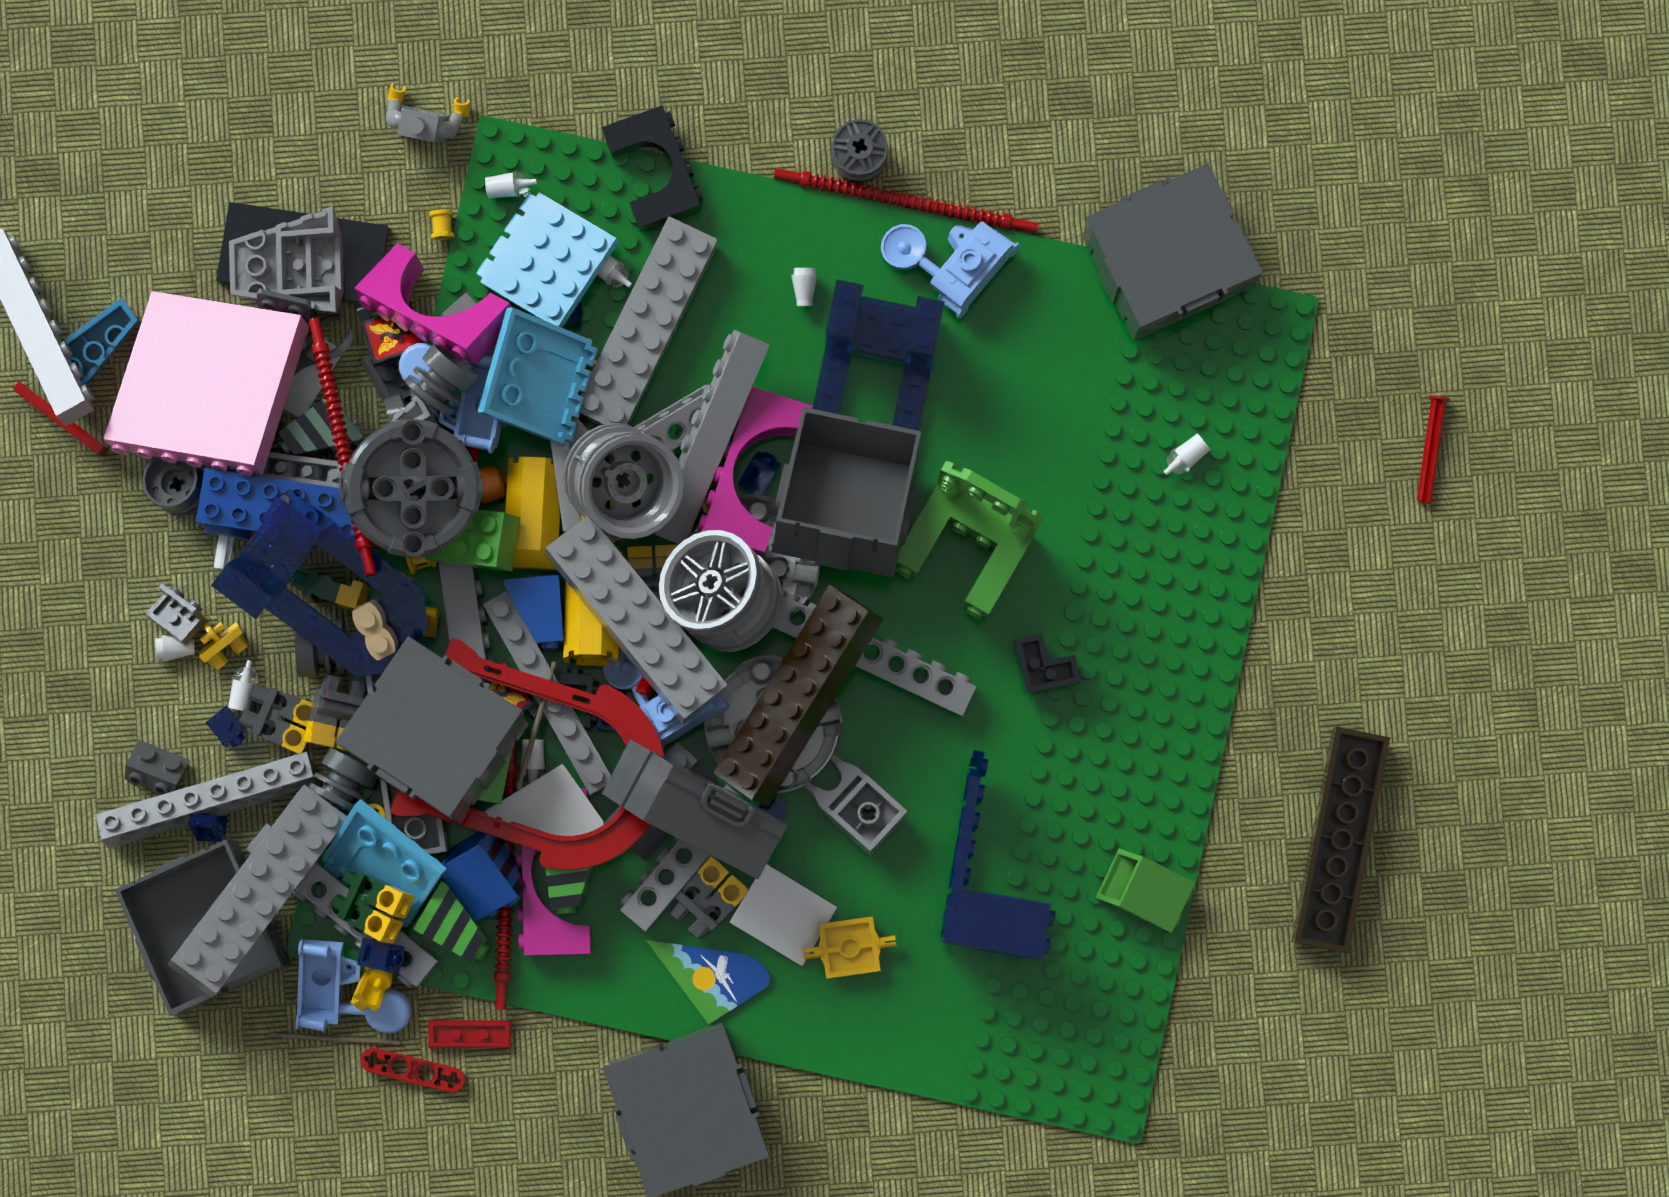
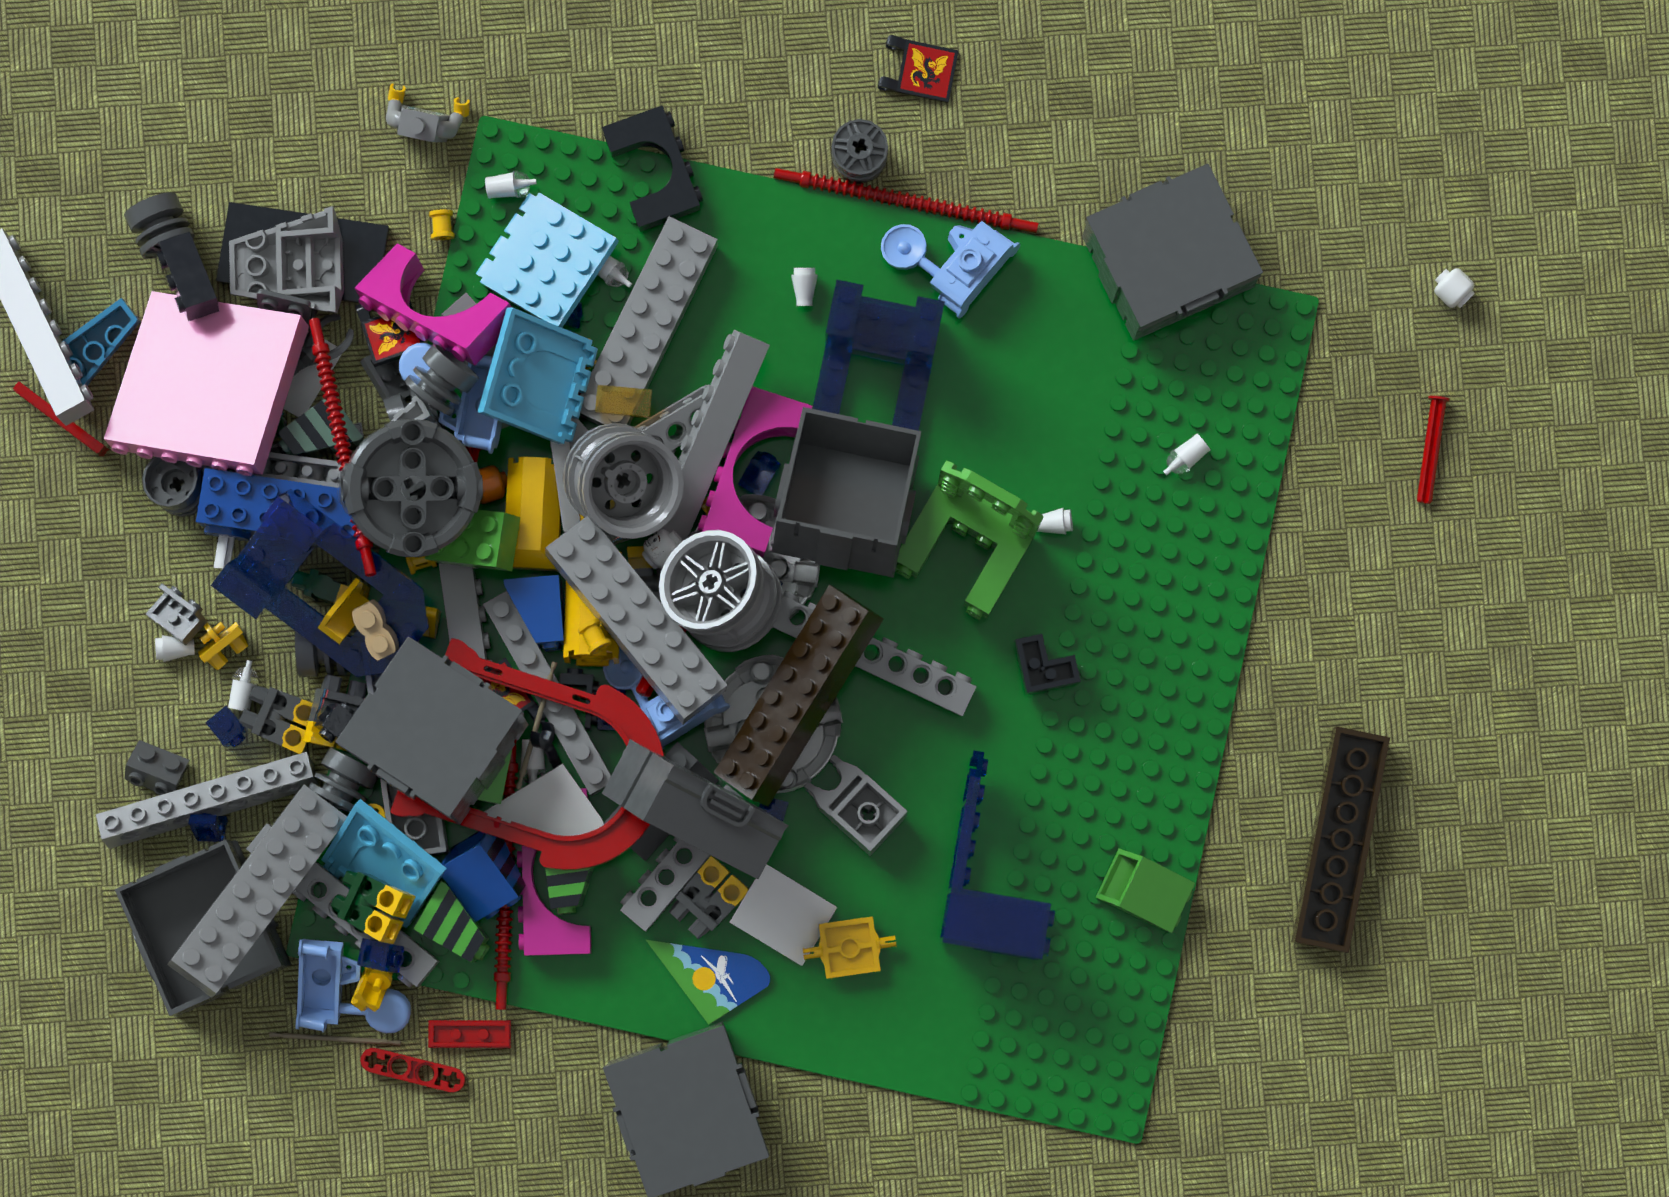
none -> dark grey wheel [124,192,195,259]
none -> black wedge [156,232,219,322]
none -> black brick [314,702,354,744]
none -> yellow panel [318,578,369,645]
none -> black piece [530,720,563,769]
none -> yellow bush [577,618,612,655]
none -> clear yellow tile [595,385,652,418]
none -> white head [642,529,683,569]
none -> flag [878,35,959,103]
none -> white cone [1037,508,1073,534]
none -> white head [1434,268,1475,308]

